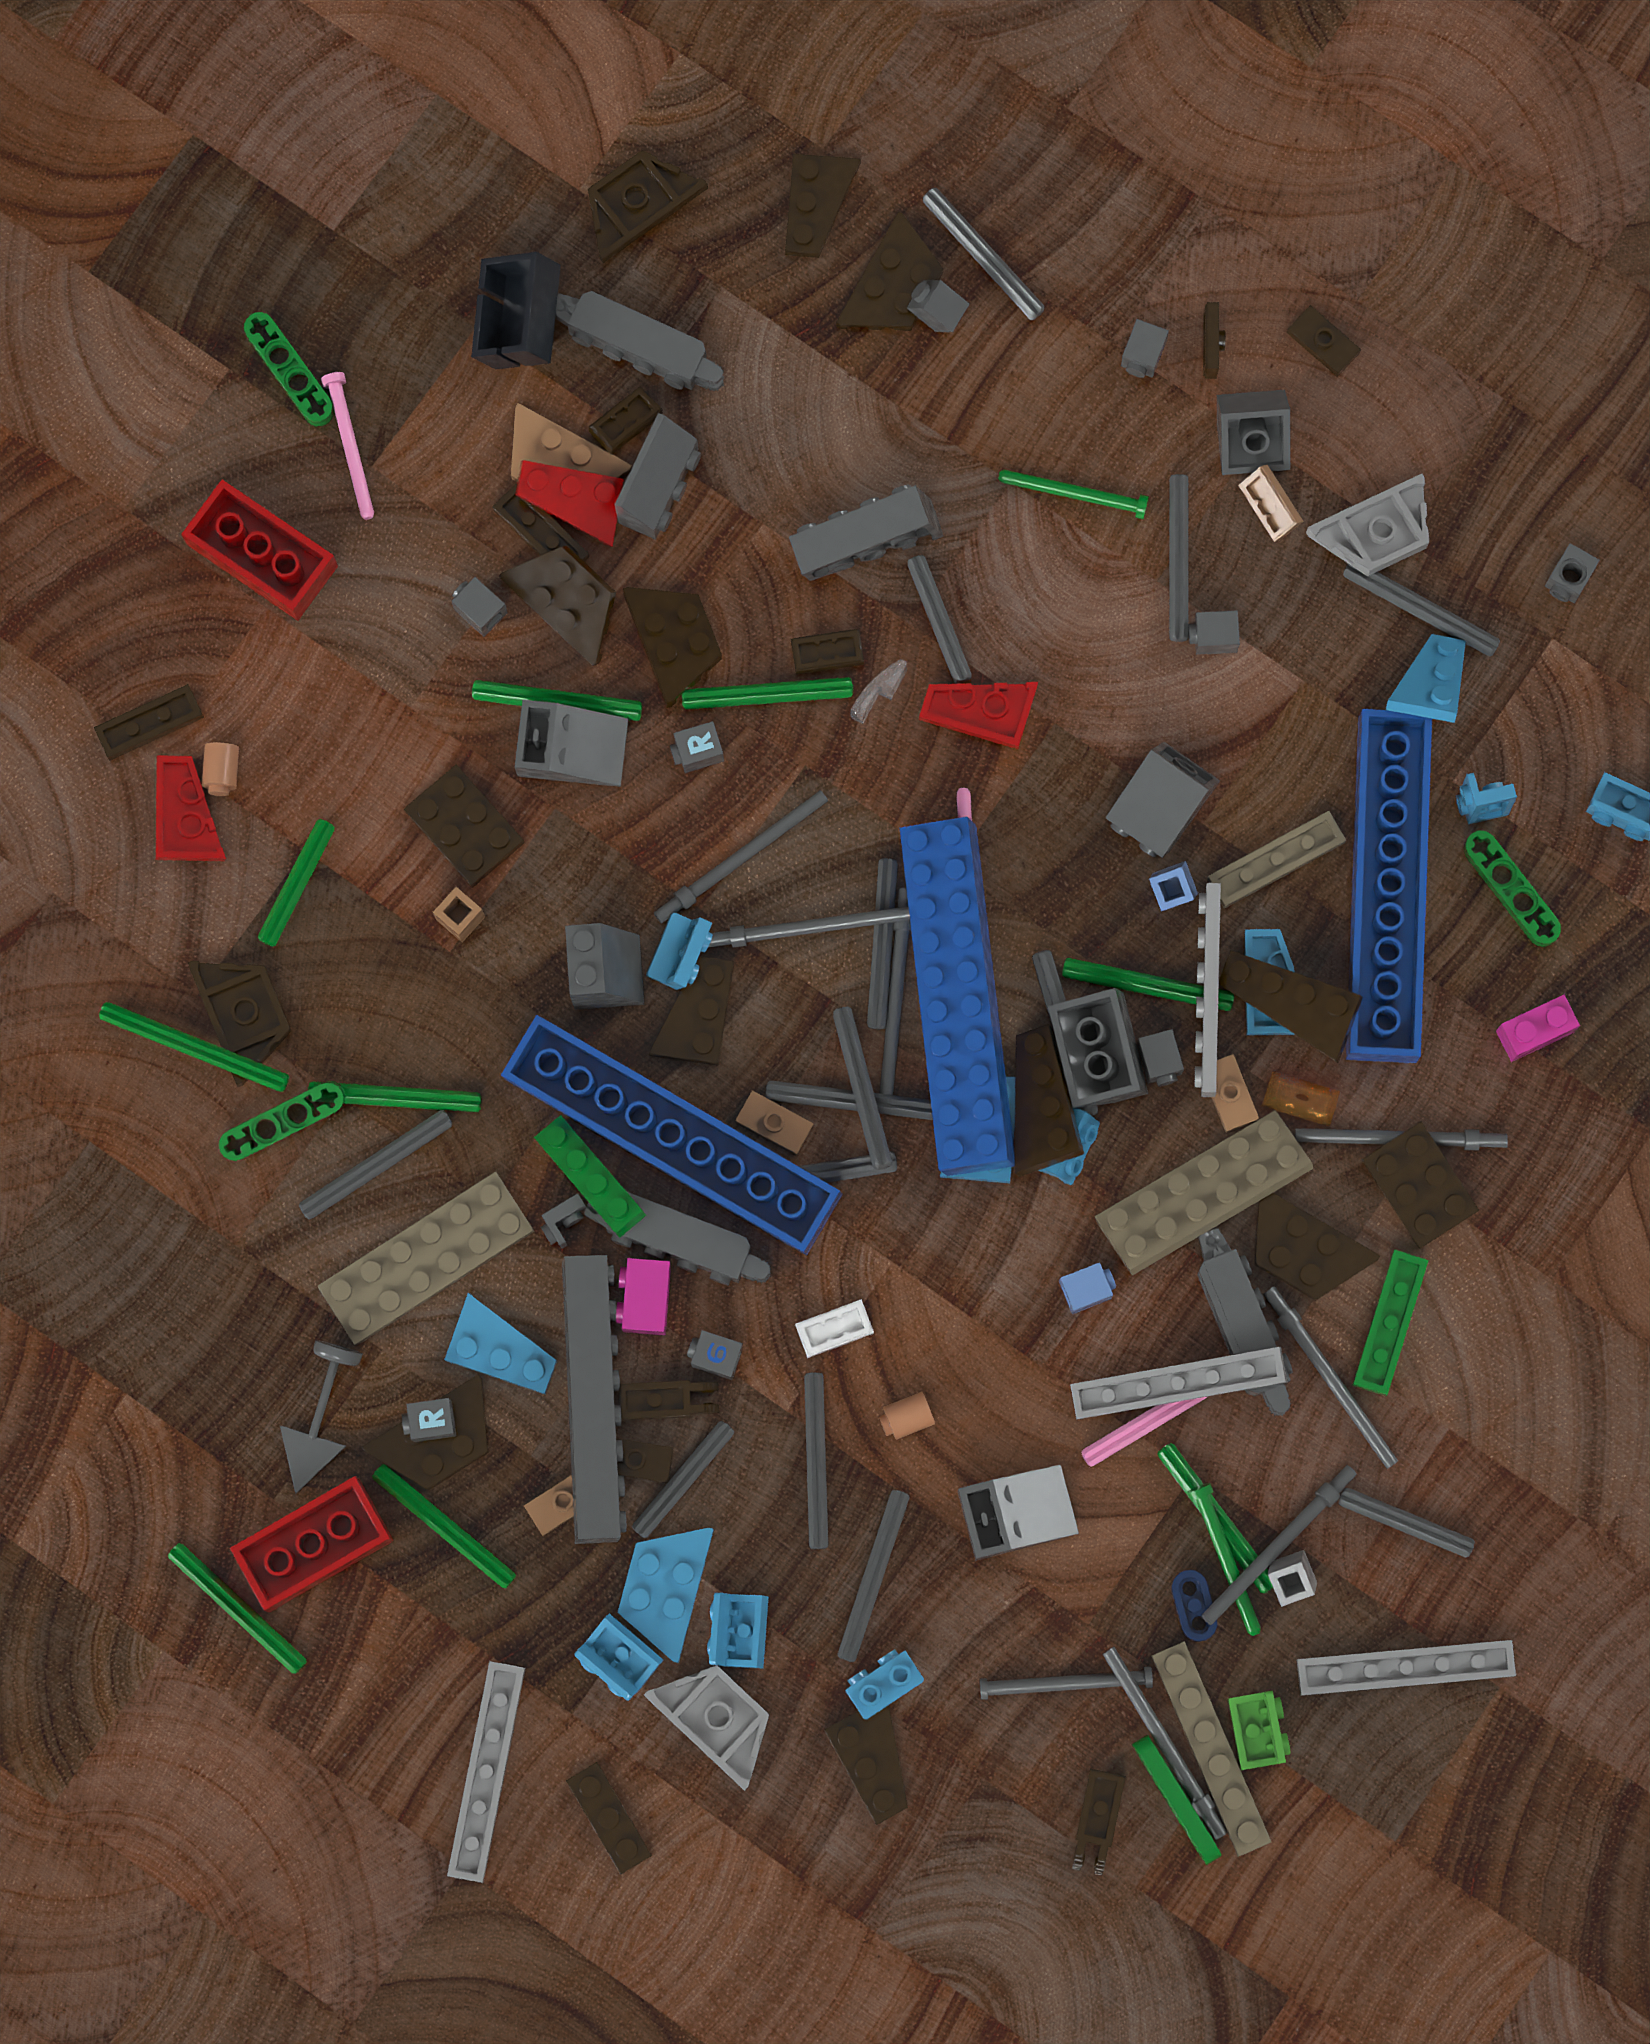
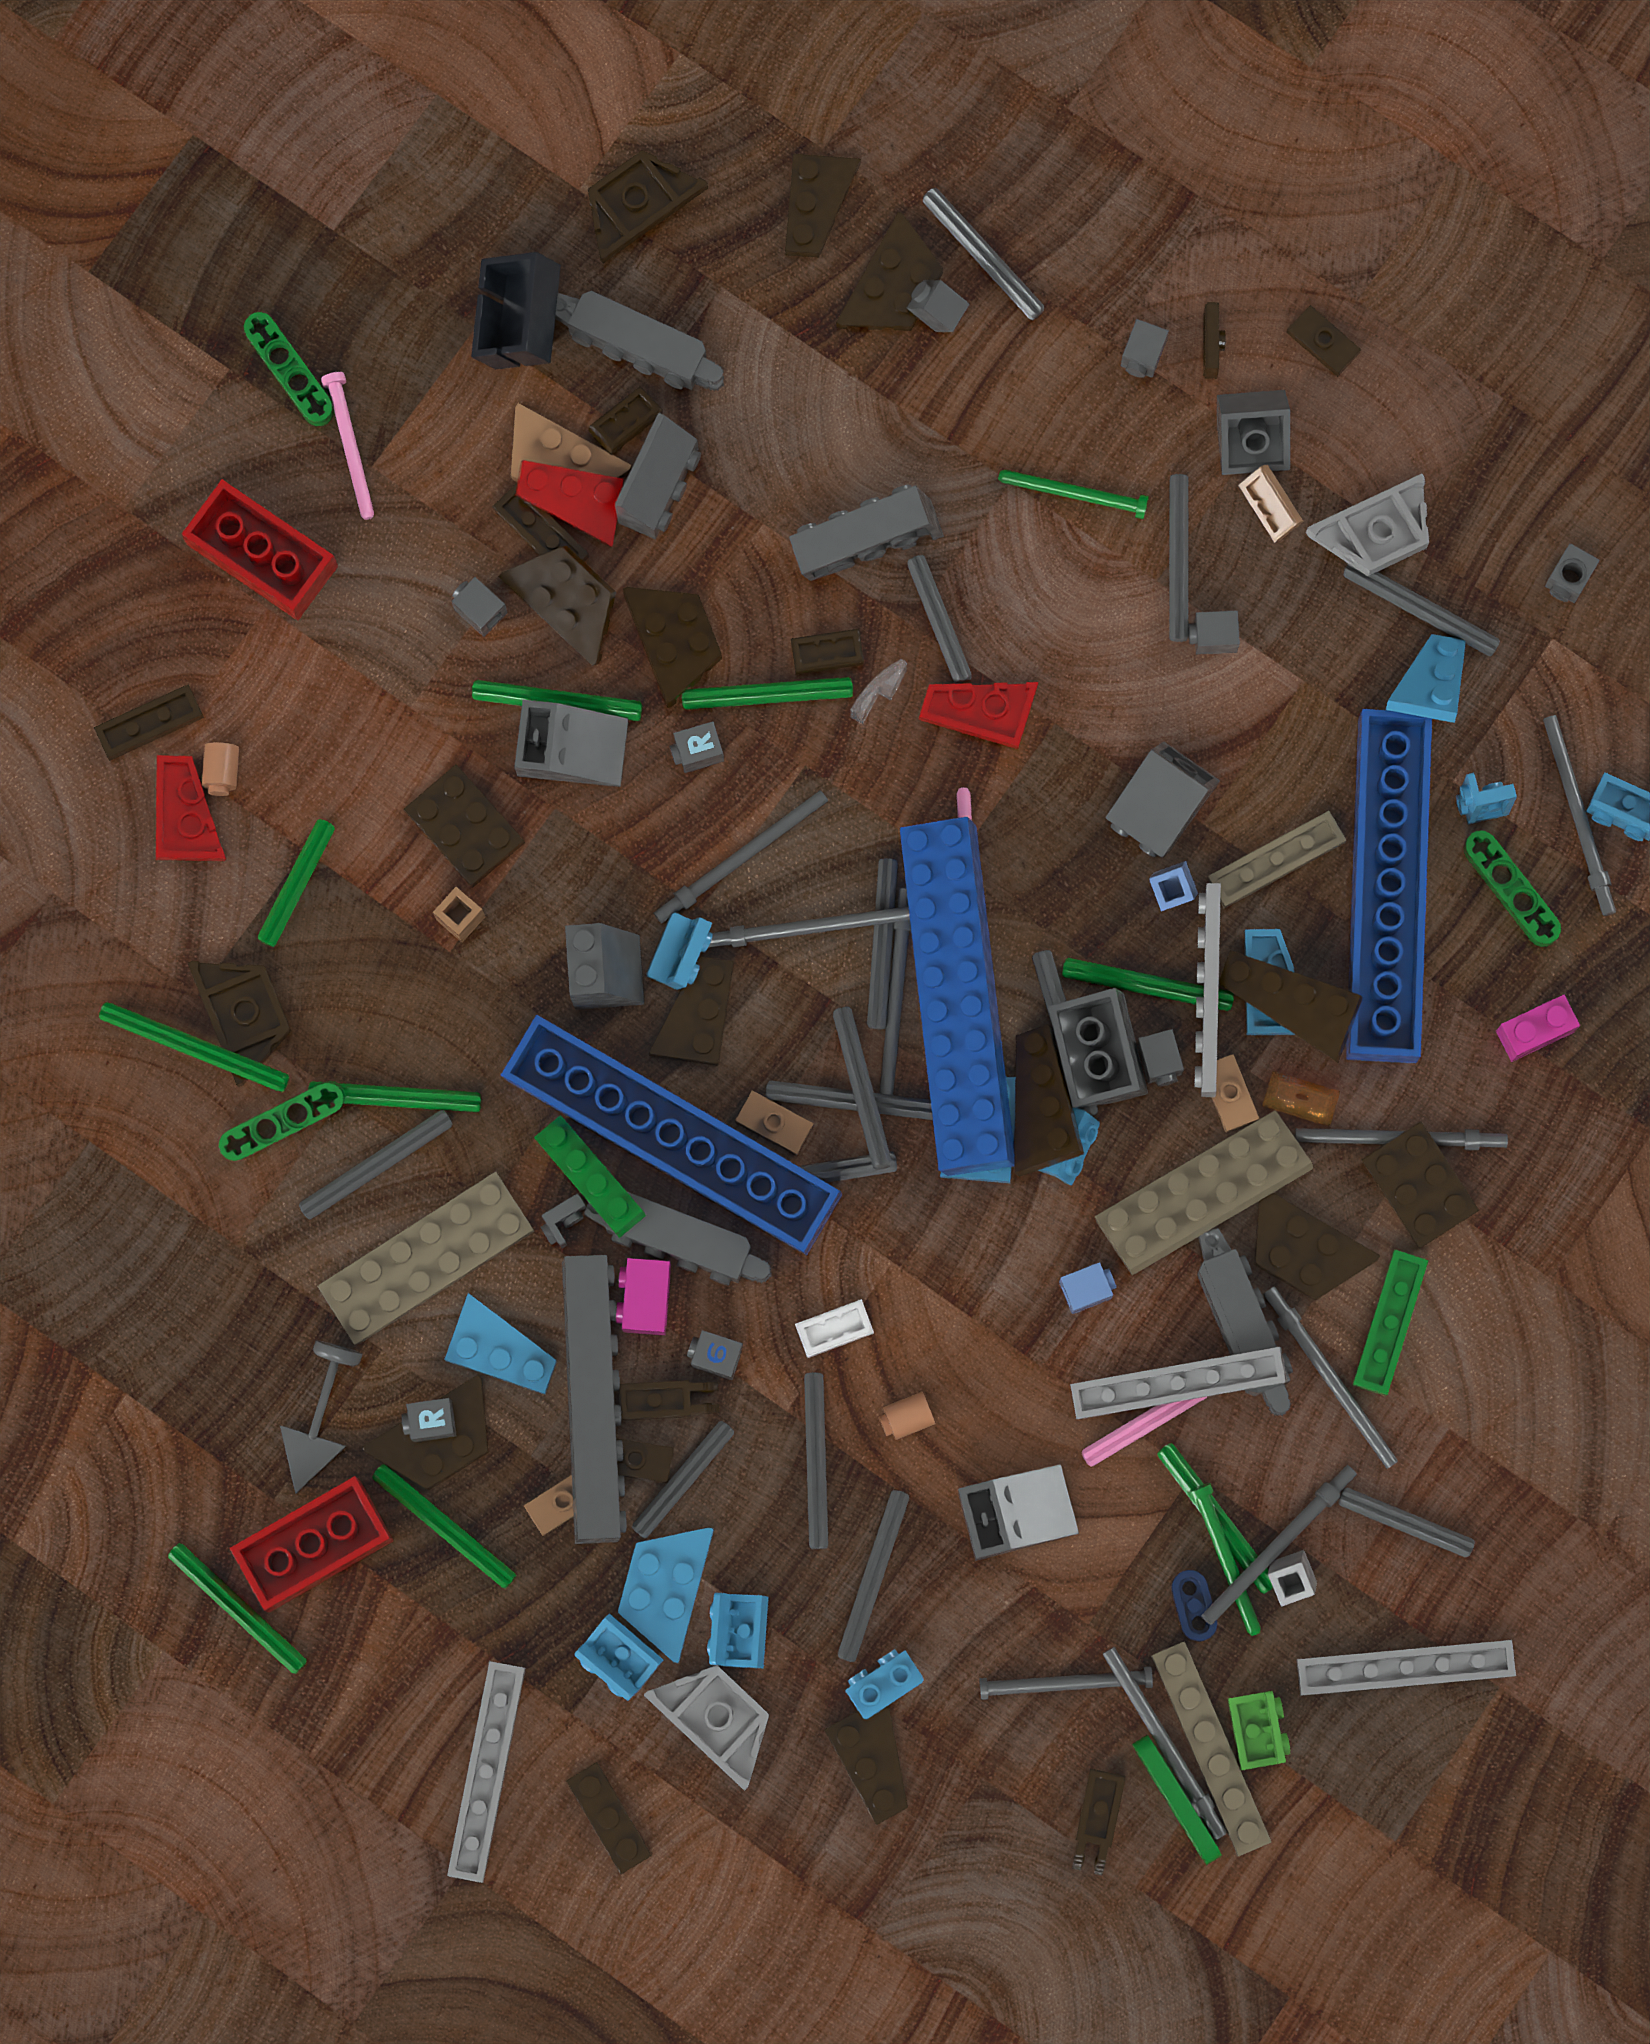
none -> dark grey bar [1543,715,1616,916]

